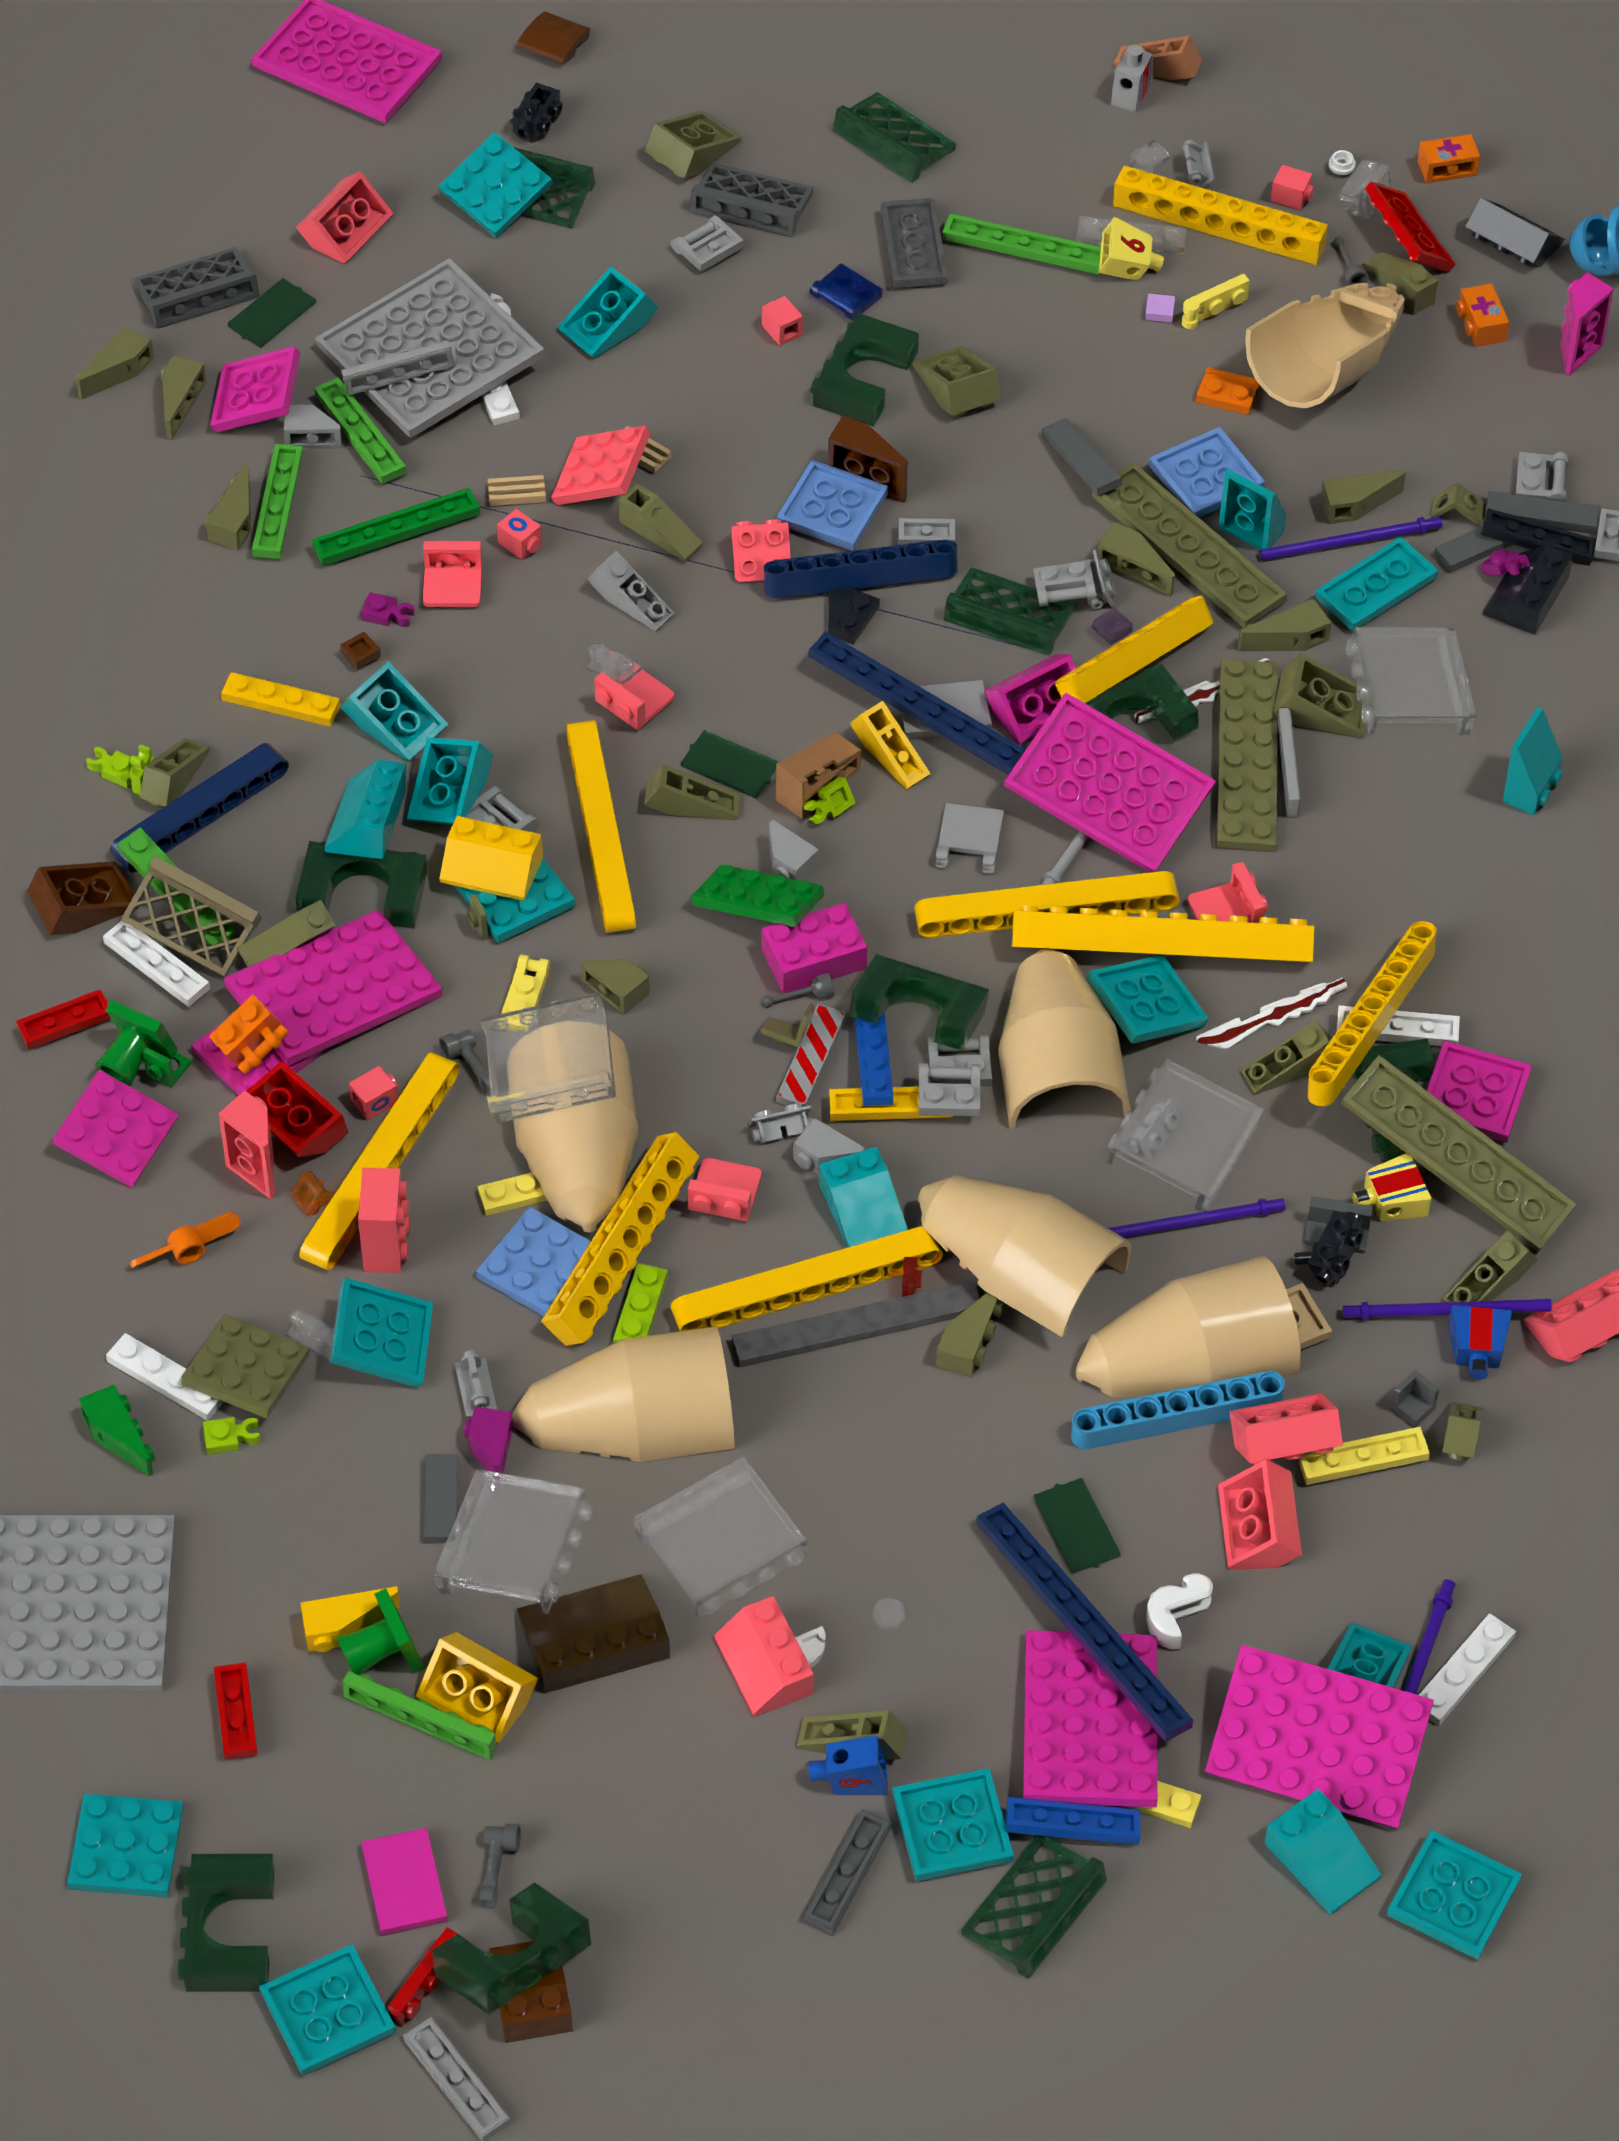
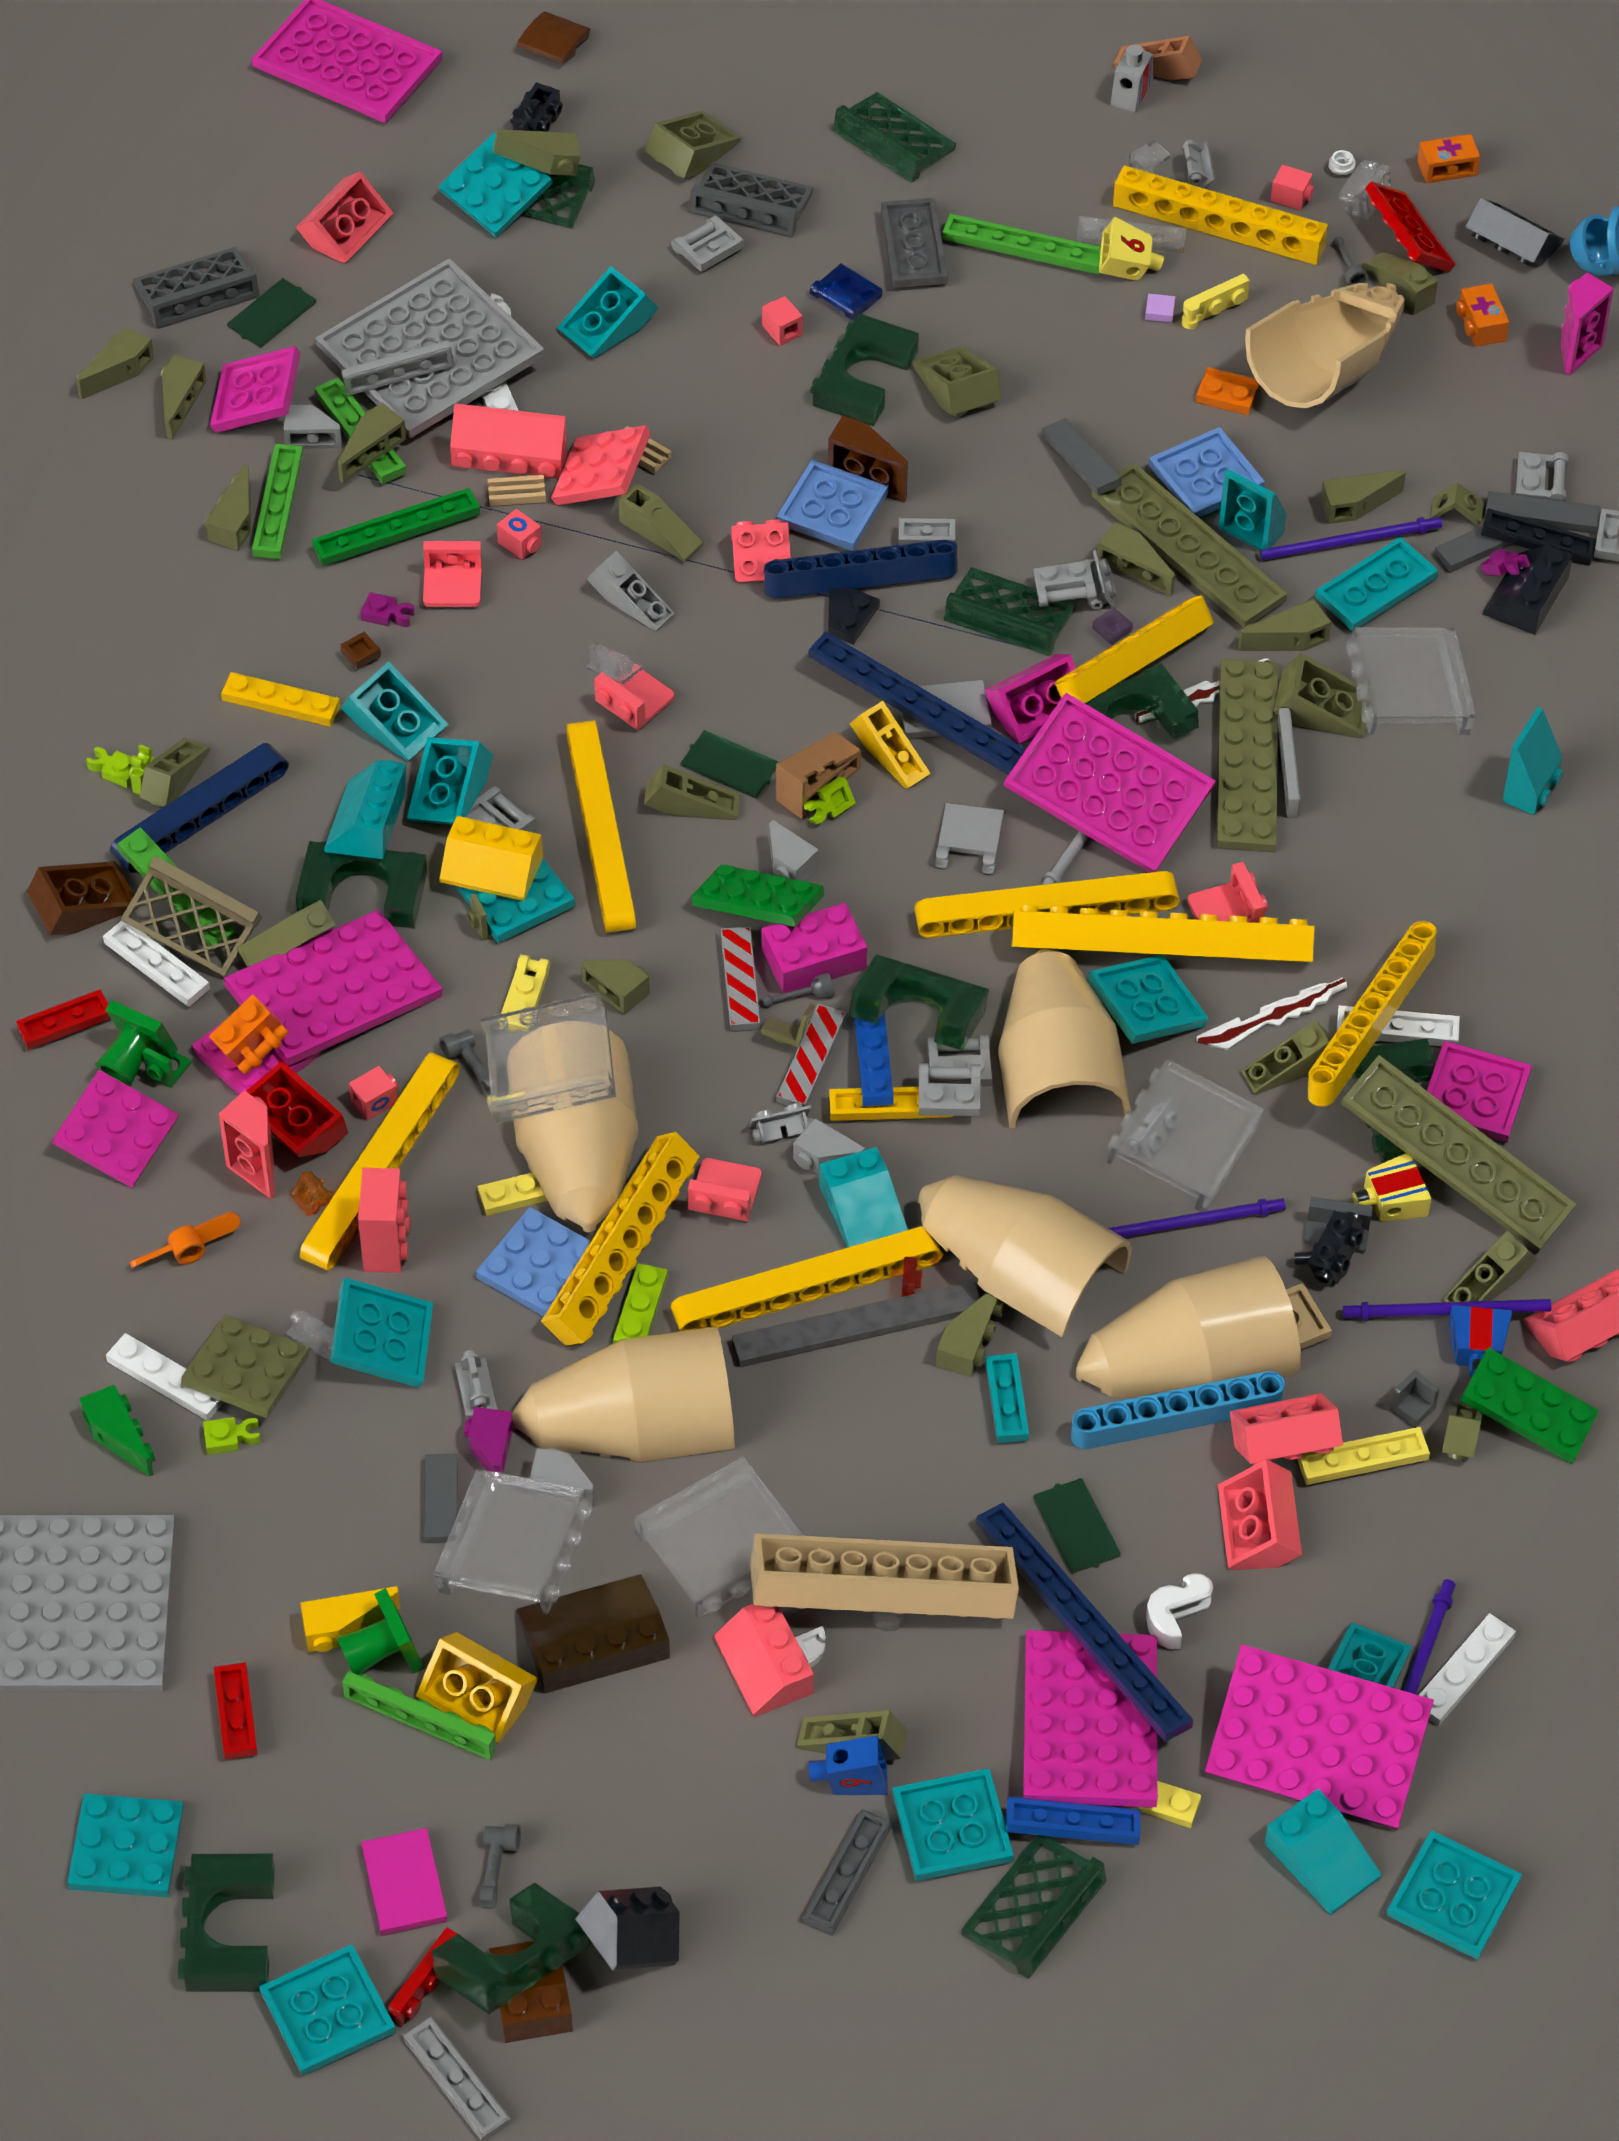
none -> olive slope [338,403,406,483]
none -> coral slope [450,403,567,479]
none -> olive slope [493,129,581,176]
none -> light grey slope [529,1448,594,1507]
none -> black slope [575,1886,680,1970]
none -> tile [721,927,760,1031]
none -> tan brick [750,1533,1019,1619]
none -> teal plate [985,1353,1029,1443]
none -> green plate [1460,1347,1599,1464]

